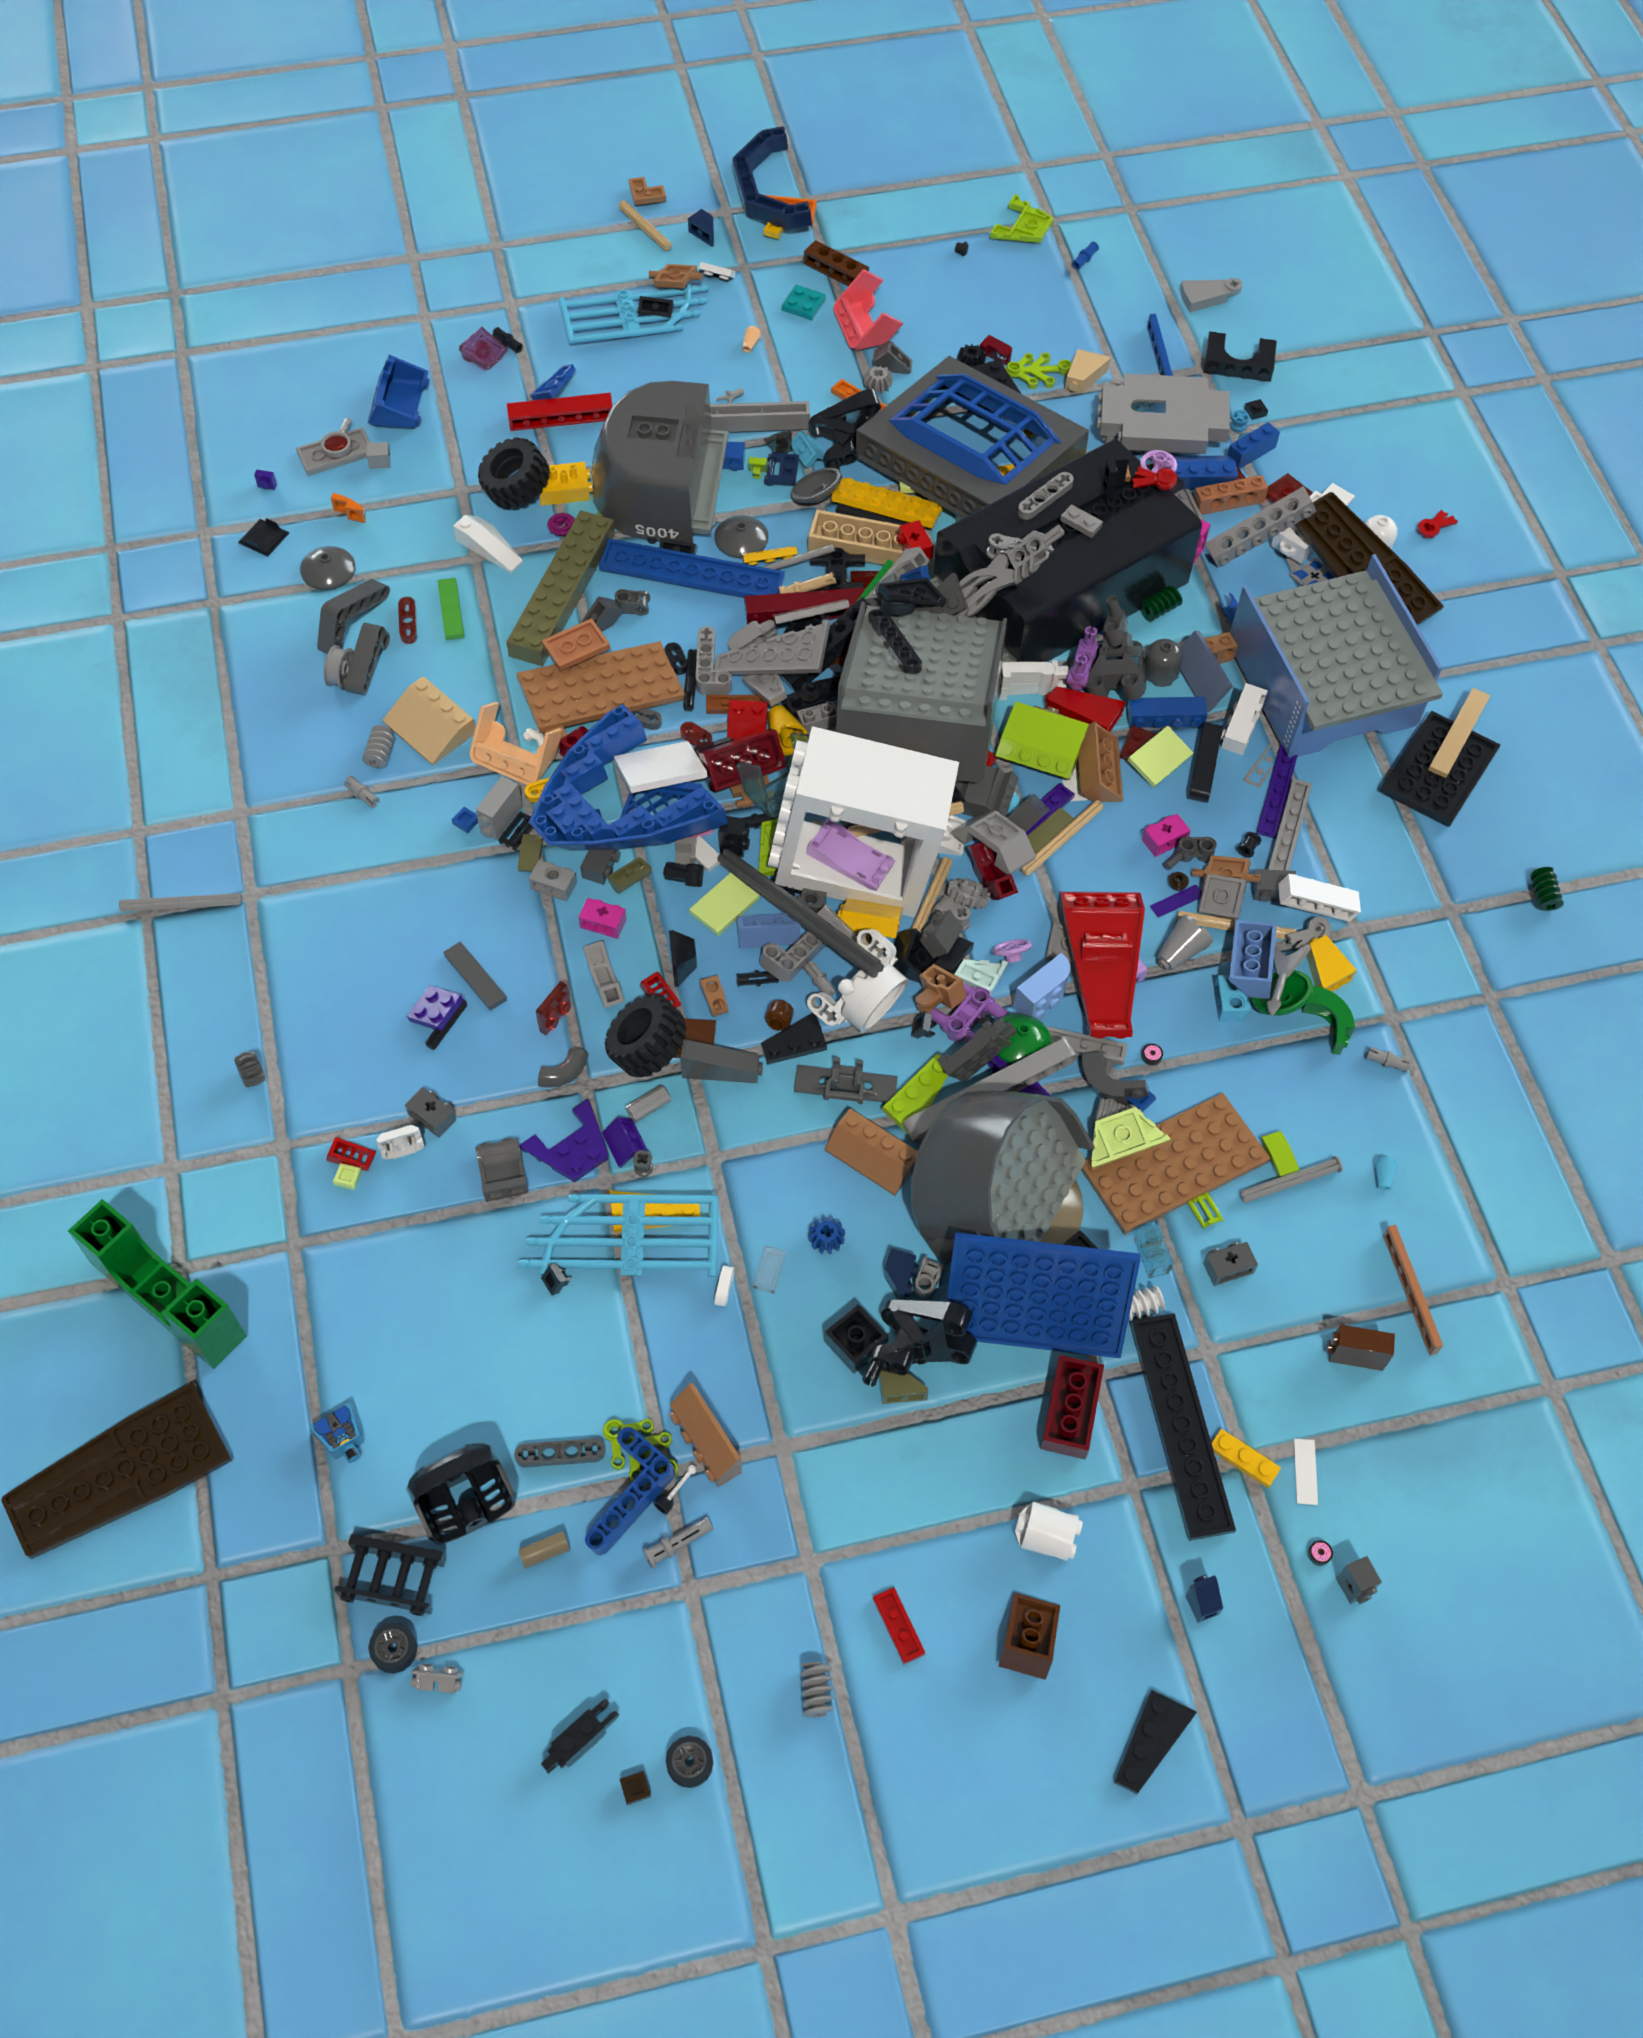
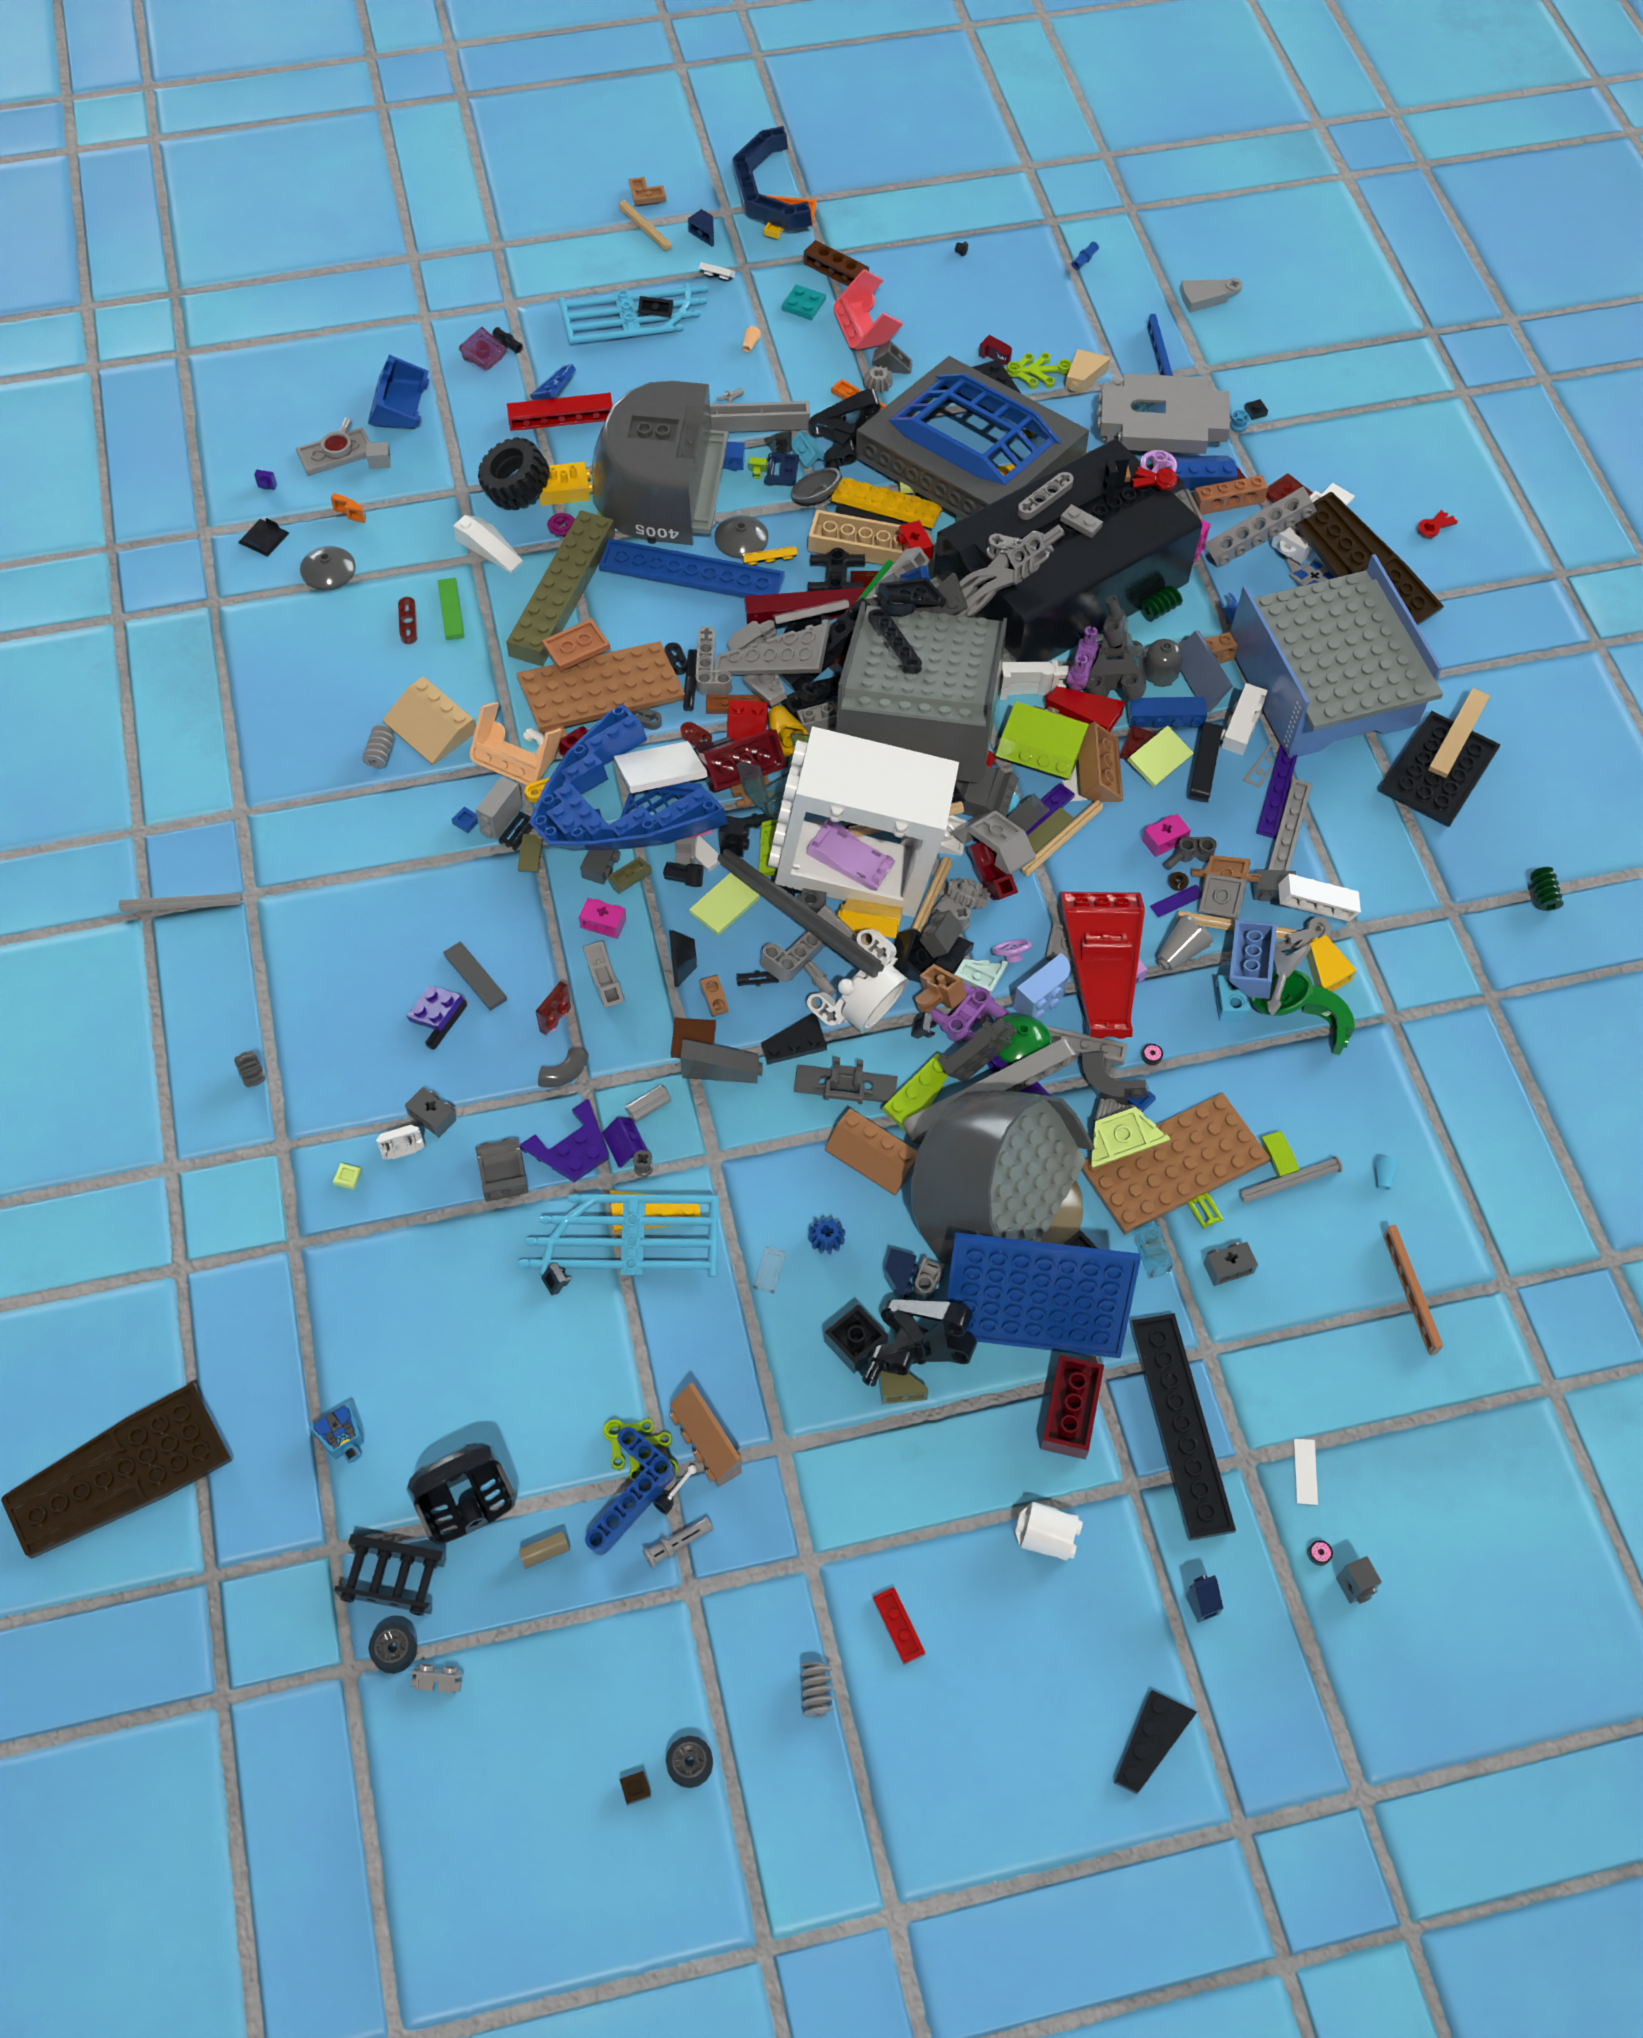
green arch [68,1199,247,1369] -> none
dark grey beam [317,579,390,654] -> none
light grey wheel [323,645,354,689] -> none
red slope [326,1137,376,1171] -> none
light grey pin [344,776,379,808] -> none
dark grey beam [345,623,389,695] -> none
dark grey beam [514,1438,606,1468] -> none
light grey brick [529,860,577,902] -> none
black hinge [541,1699,619,1774] -> none
dark grey slope [581,596,623,632] -> none
black tyre [605,995,686,1077] -> none
dark grey piece [615,589,650,616] -> none
red slope [640,971,681,1009] -> none
medium nougat plate [649,264,702,289] -> none
black slope [659,538,698,555] -> none
white beam [714,1265,734,1307] -> none
medium blue brick [737,913,800,948] -> none
light grey bar [764,544,835,570] -> none
reddish brown head [765,1000,794,1031] -> none
tan pin [779,572,836,593] -> none
black gear [957,344,986,367] -> none
lime wing [990,194,1054,243] -> none
reddish brown slope [999,1593,1060,1680] -> none
white piece [1129,1286,1165,1321] -> none
black arch [1203,331,1277,382] -> none
yellow plate [1212,1429,1281,1488] -> none
blue brick [1227,422,1280,470] -> none
black bush [1237,832,1262,858] -> none
reddish brown brick [1326,1324,1395,1371] -> none
white cylinder [1365,515,1398,548] -> none
light grey pin [1366,1046,1411,1073] -> none

